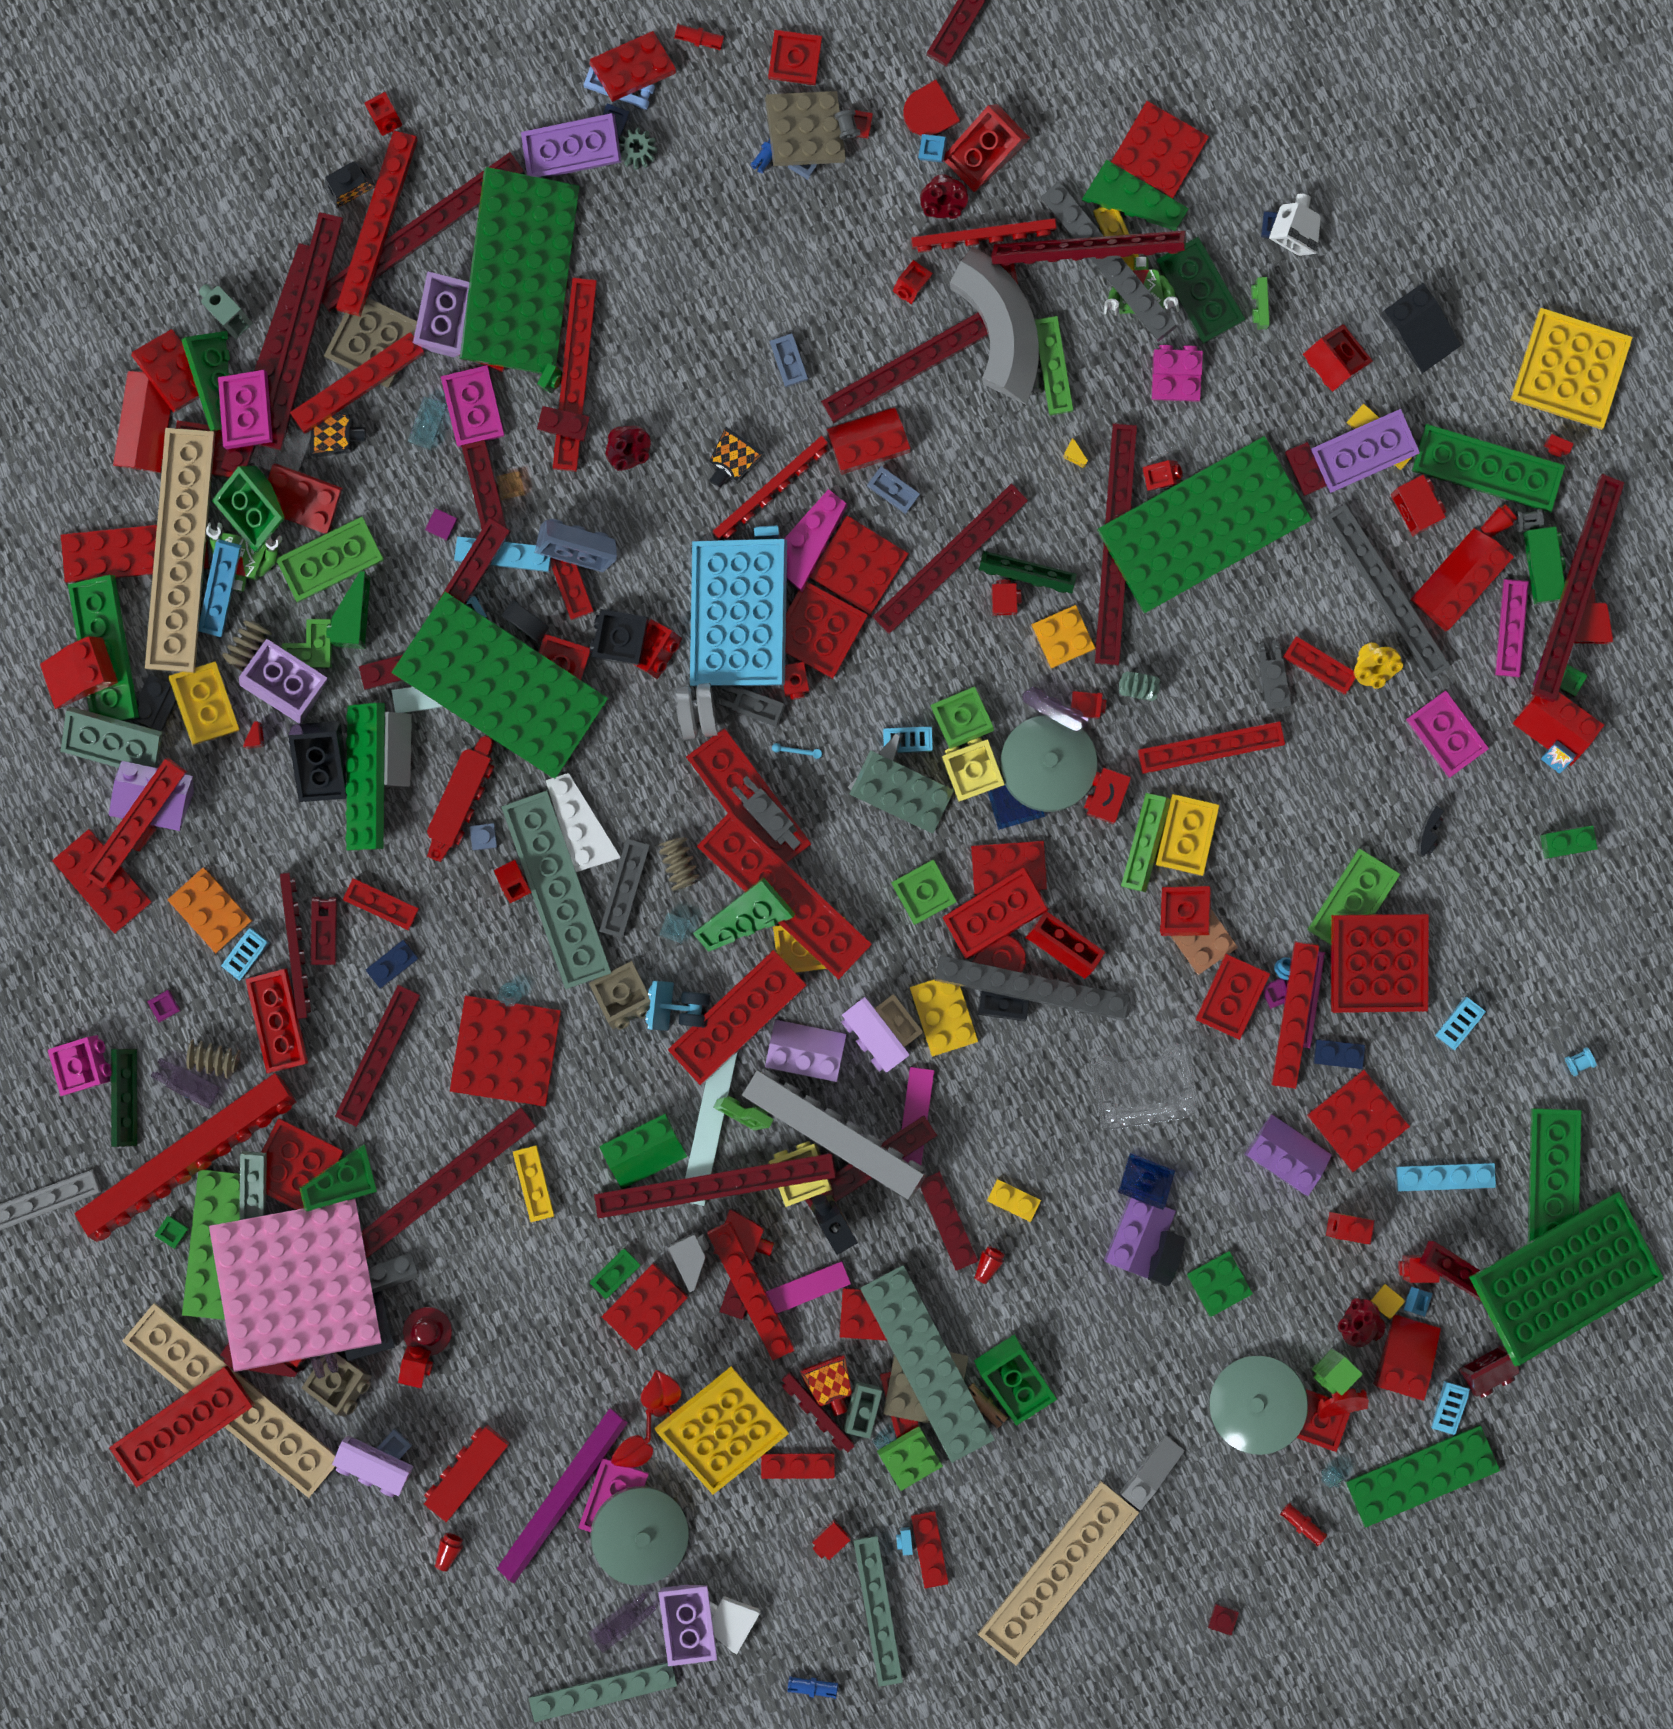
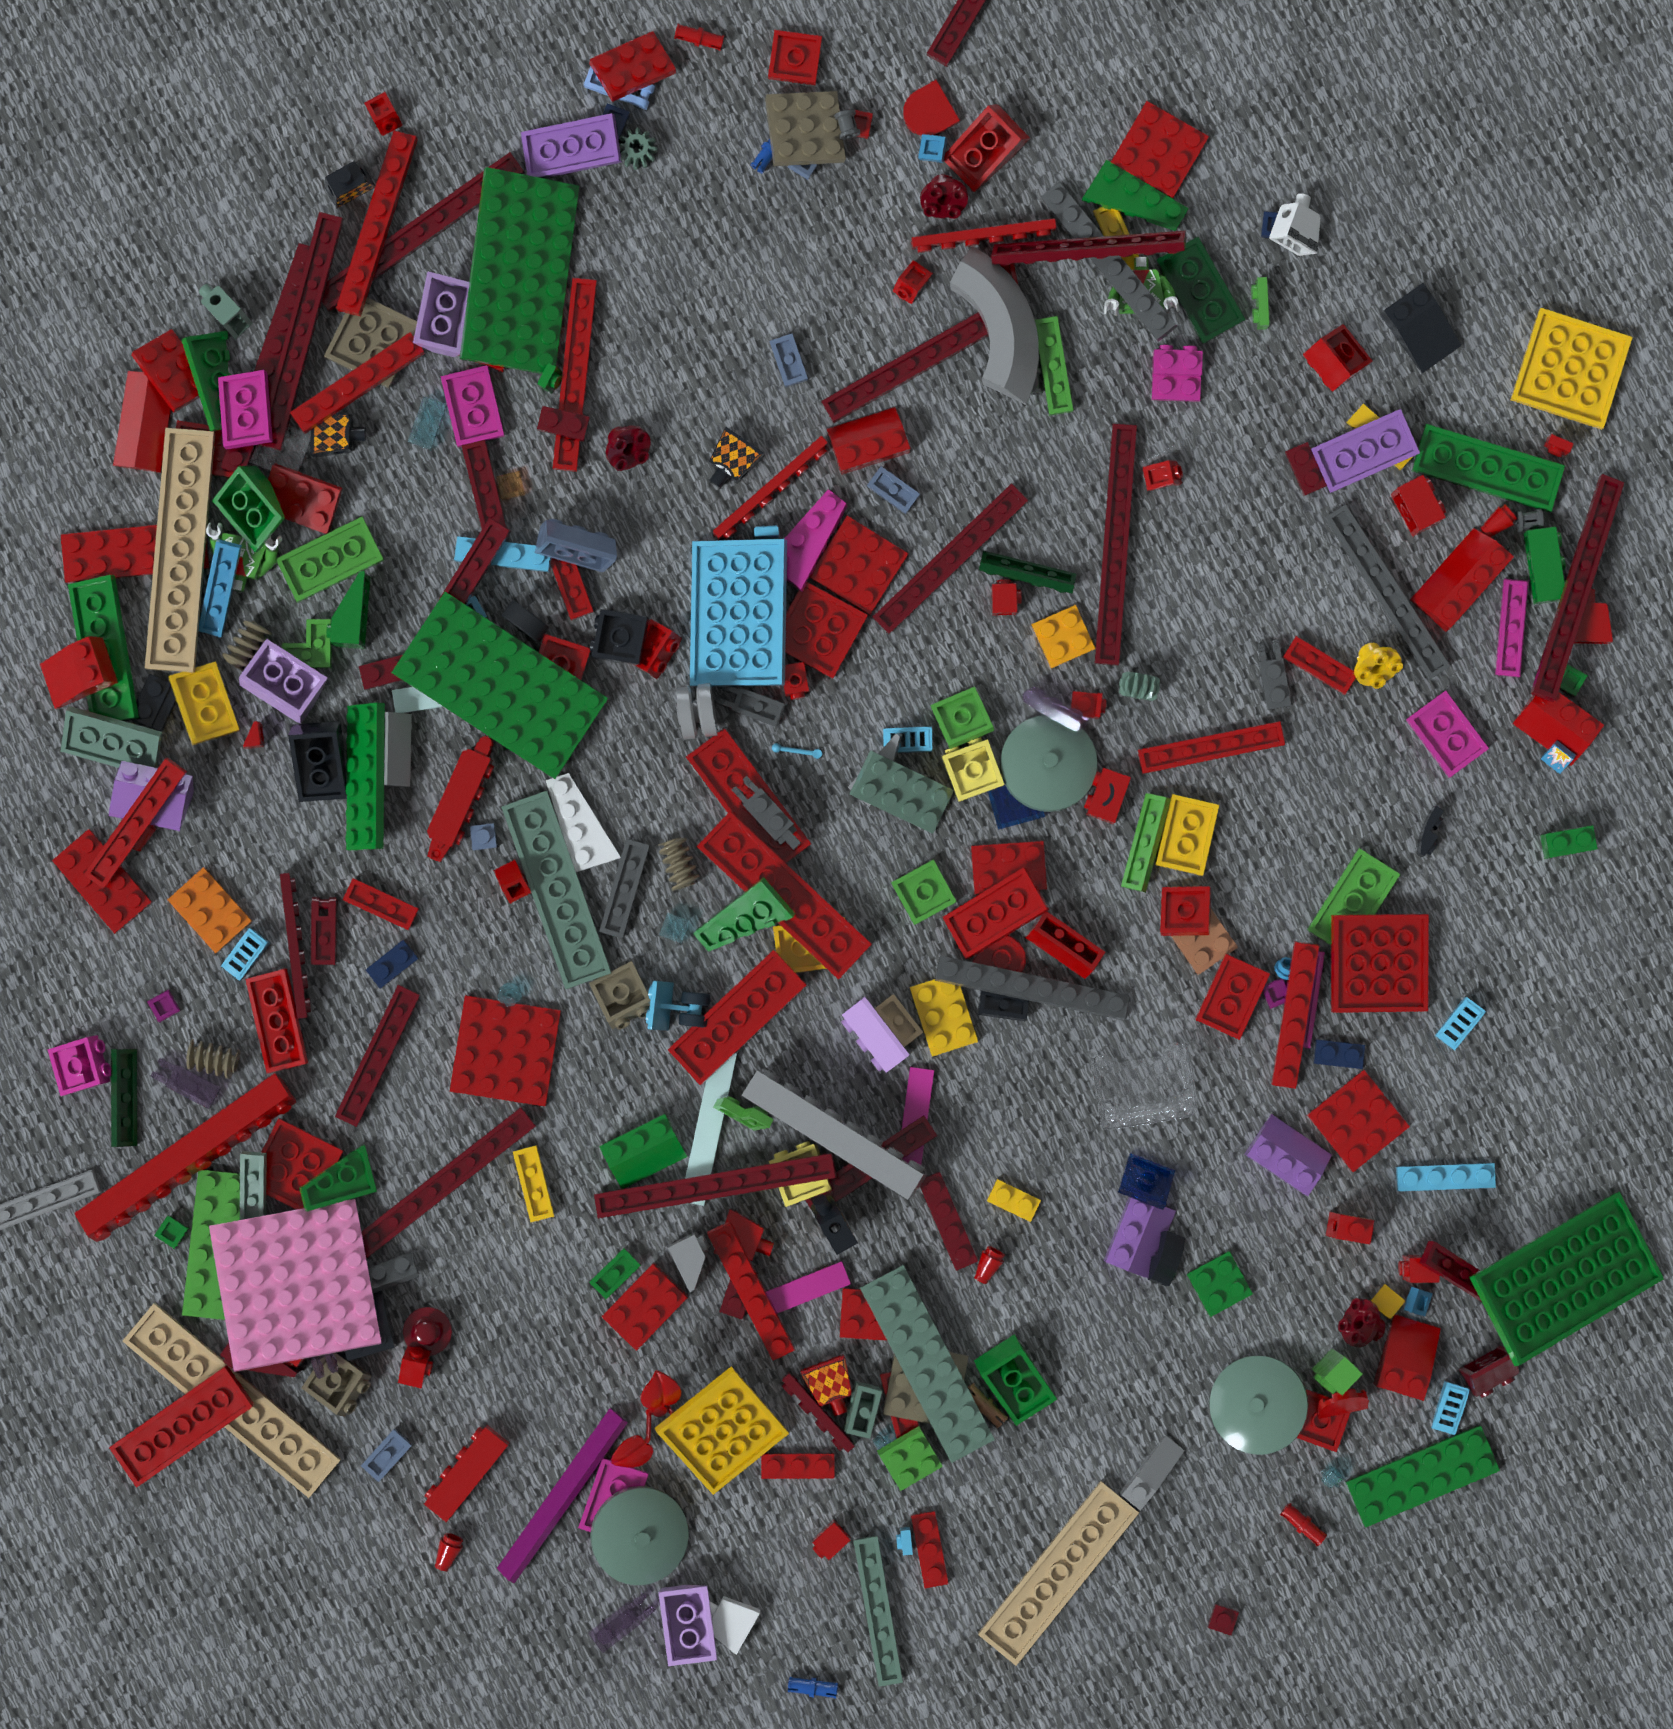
lavender slope [332,1435,414,1497] -> none
magenta tile [425,508,458,541] -> none
sand green plate [529,1662,677,1722] -> none
lavender slope [765,1020,846,1082] -> none
yellow slope [1063,438,1088,468] -> none
green plate [1097,436,1312,614] -> none
green plate [1528,1108,1581,1243] -> none
medium azure bush [1565,1047,1597,1076] -> none

